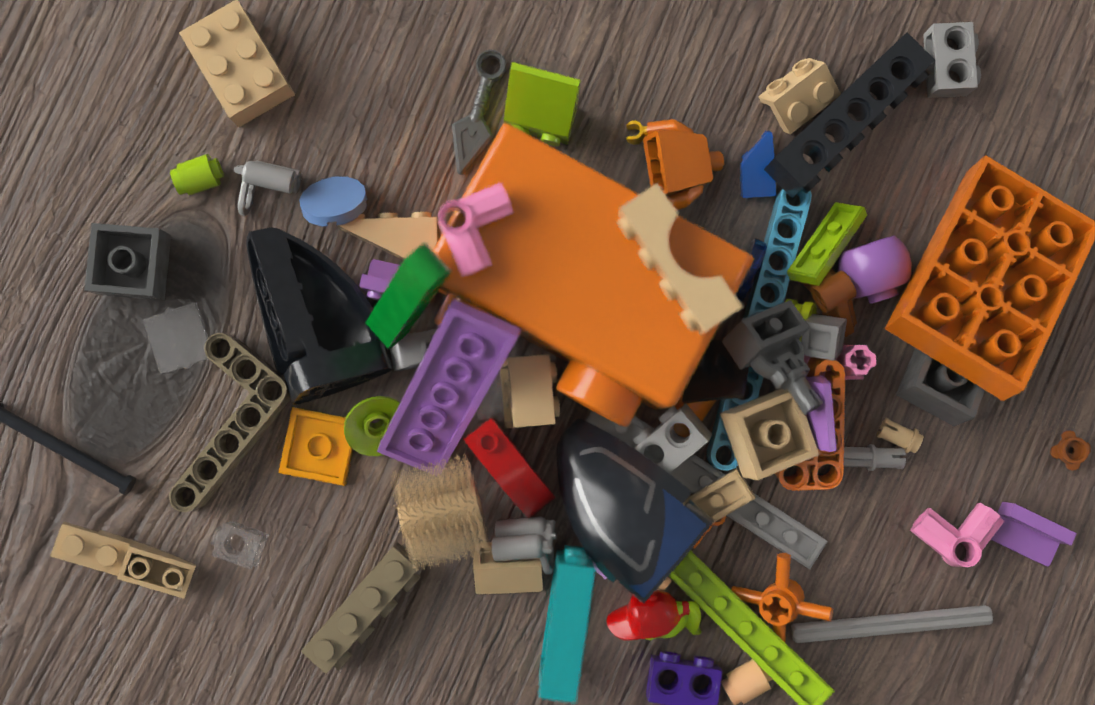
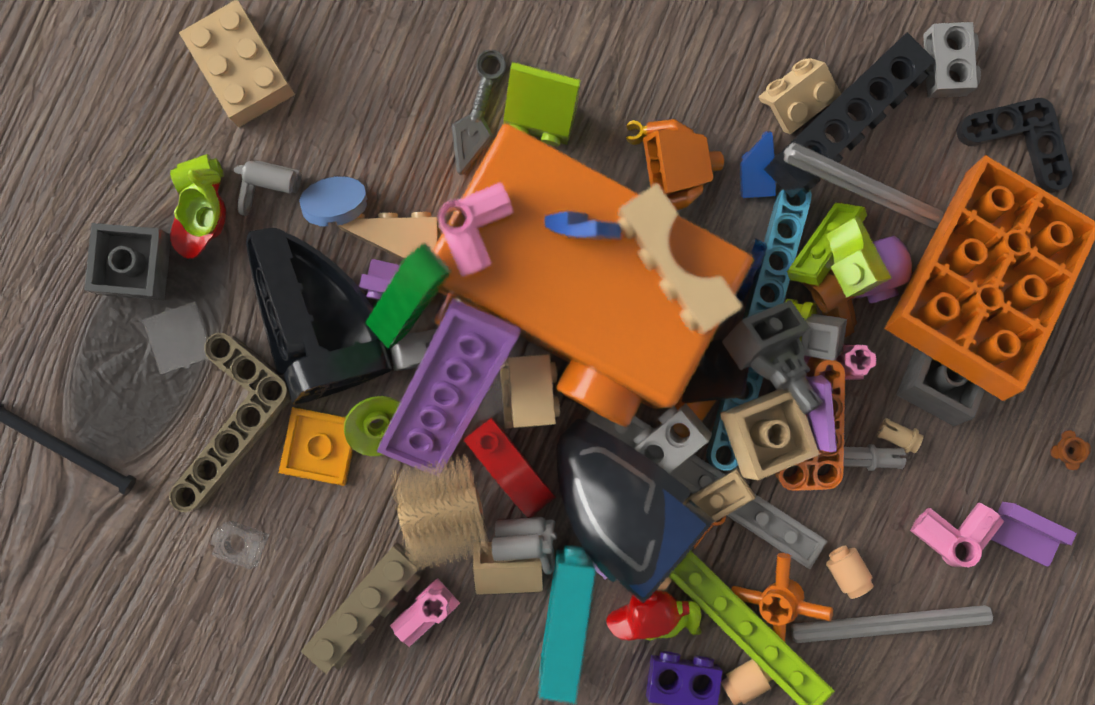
tan slope [50,522,196,599] -> none
none -> lime hair [170,169,227,259]
none -> bright pink piece [390,578,460,647]
none -> blue slope [545,211,621,240]
none -> light grey axle [784,143,944,229]
none -> lime arch [826,217,892,298]
none -> light nougat brick [826,545,874,599]
none -> black beam [956,98,1073,193]

